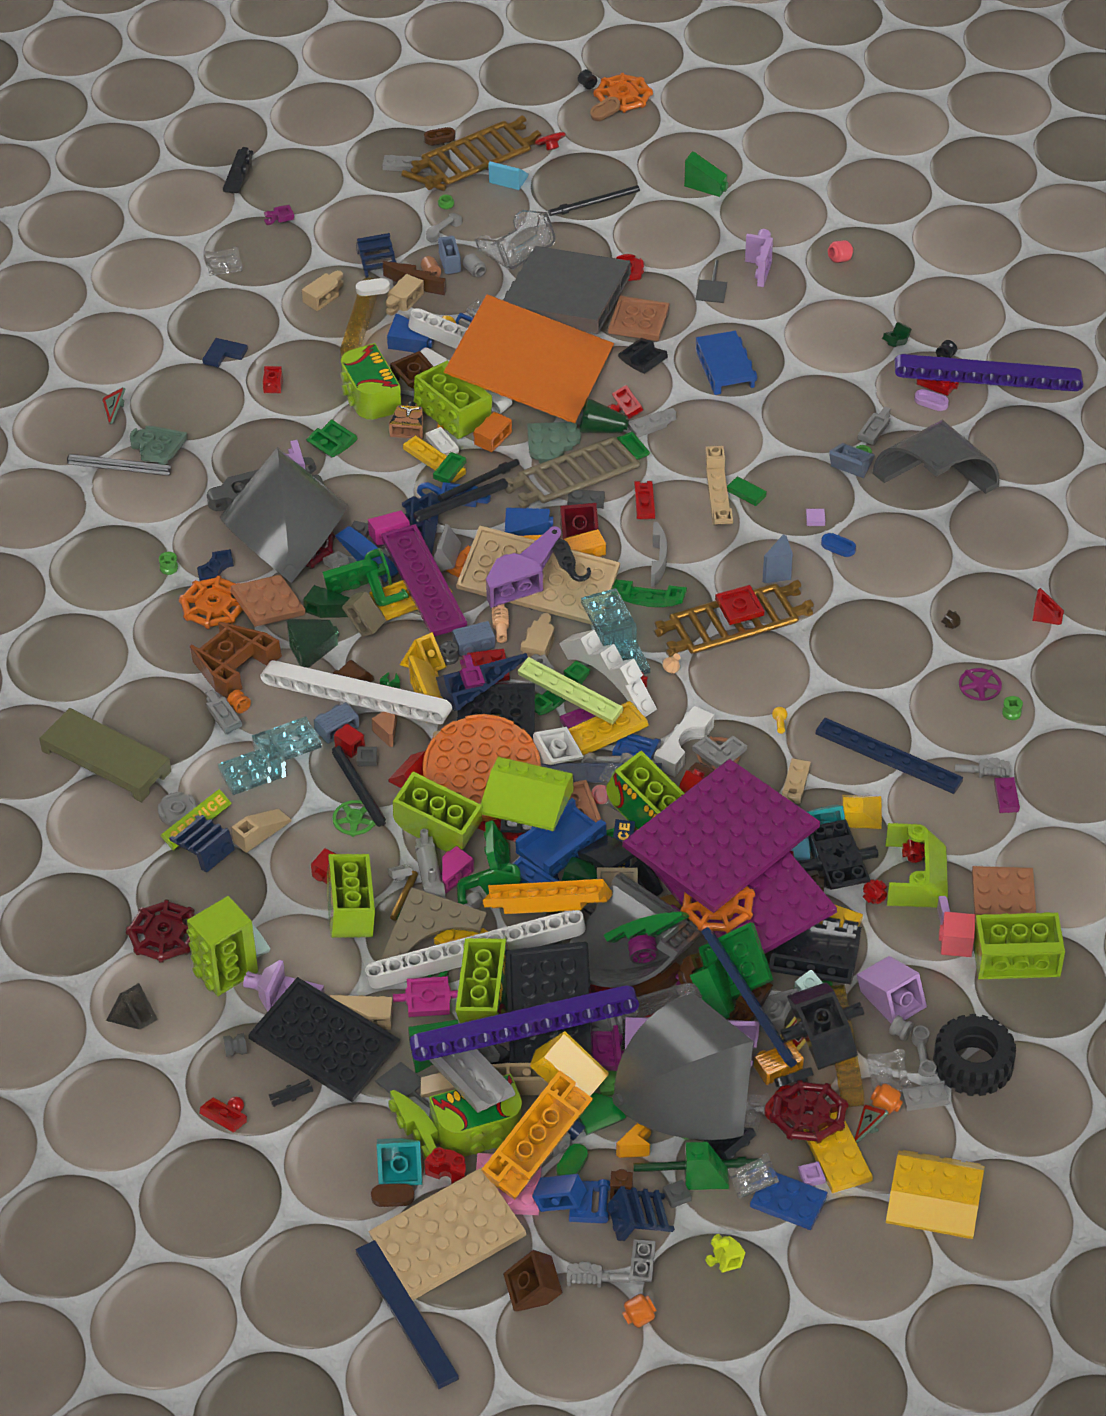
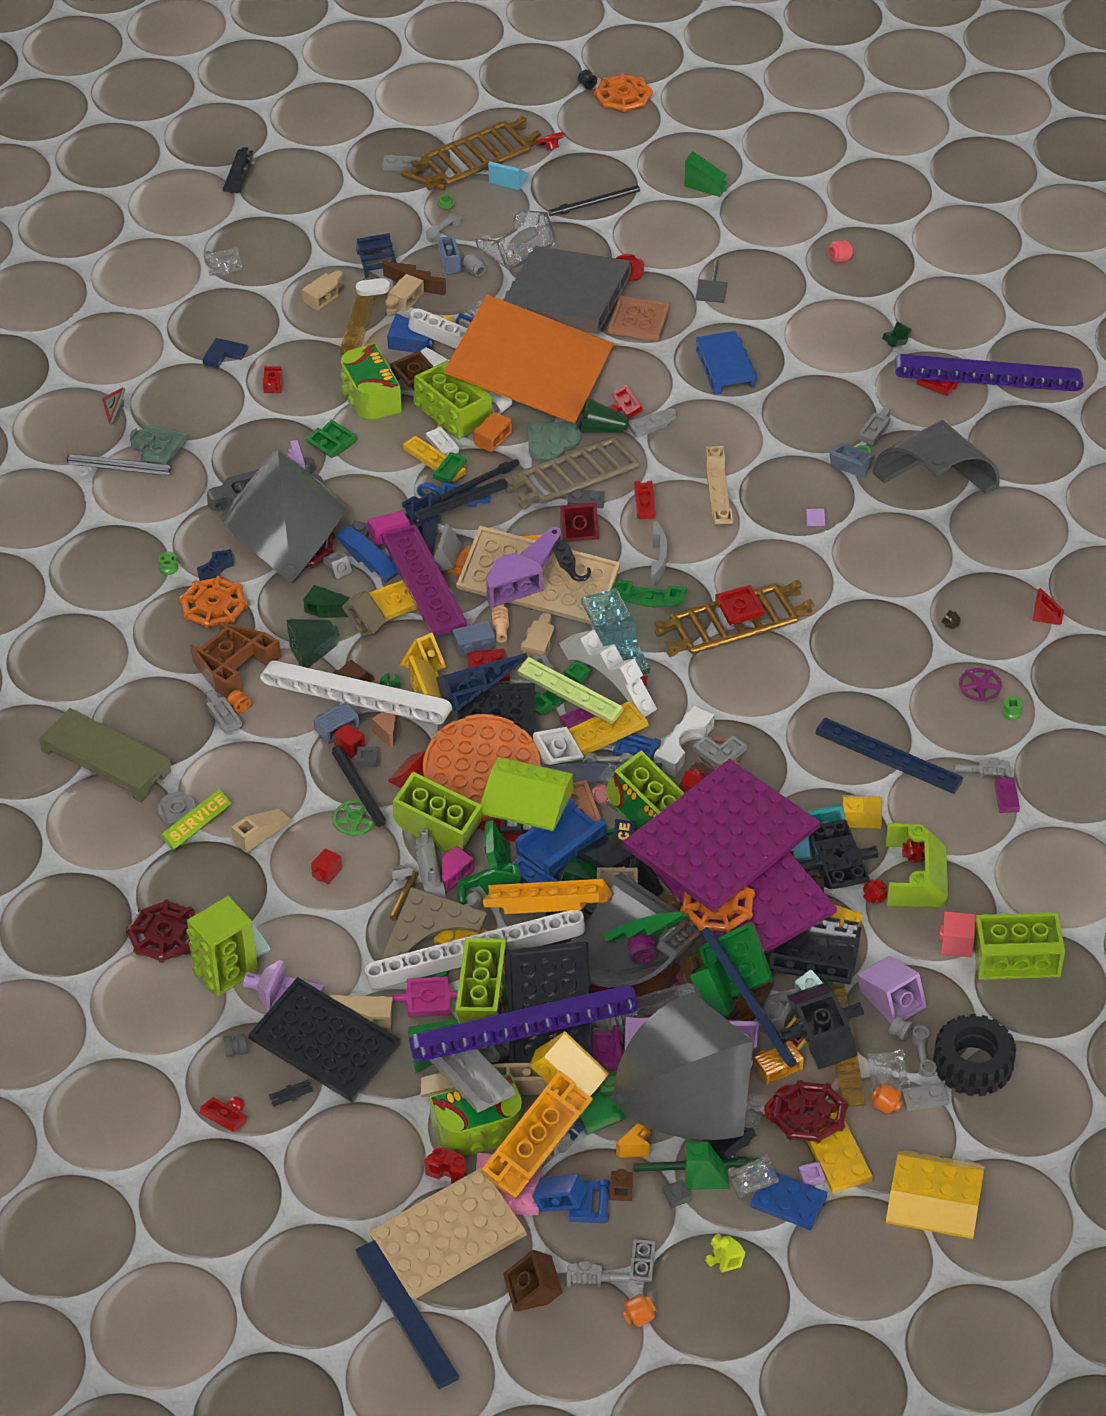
clear smoke slope [106,983,158,1030] -> none
dark blue plate [169,815,235,873] -> none
clear light blue bracket [218,716,322,795] -> none
nougat plate [230,574,305,627] -> none
magenta plate [264,205,294,225] -> none
green plate [322,548,409,606] -> none
lime brick [327,854,375,938] -> none
reddish brown tile [371,1184,415,1207] -> none
dark grey piece [375,1062,430,1108] -> none
teal slope [377,1138,422,1185] -> none
lime slope [388,1090,439,1159] -> none
nougat torso [389,402,423,439] -> none
nougat brick [421,256,441,277] -> none
reddish brown plate [424,127,456,146] -> none
dark grey wheel [440,641,459,665] -> none
magenta plate [460,654,485,689] -> none
blue slope [504,508,553,536] -> none
green tile [556,1144,588,1176] -> none
light orange brick [564,529,606,557] -> none
medium nougat tile [590,97,620,121] -> none
dark blue plate [608,1186,675,1241] -> none
green tile [617,432,650,460] -> none
black slope [618,338,668,374] -> none
light nougat rock [662,653,681,673] -> none
green tile [727,476,767,506] -> none
lavender plate [745,229,773,287] -> none
sand blue slope [762,534,793,583] -> none
yellow bar [772,707,787,734] -> none
black plate [774,1067,814,1087] -> none
tan plate [782,758,811,805] -> none
blue tile [821,533,856,557] -> none
piece [854,1104,888,1143] -> none
lavender tile [914,389,949,411] -> none
black wheel [936,340,958,358] -> none
lavender tile [937,896,950,925] -> none
nougat plate [972,866,1036,918] -> none

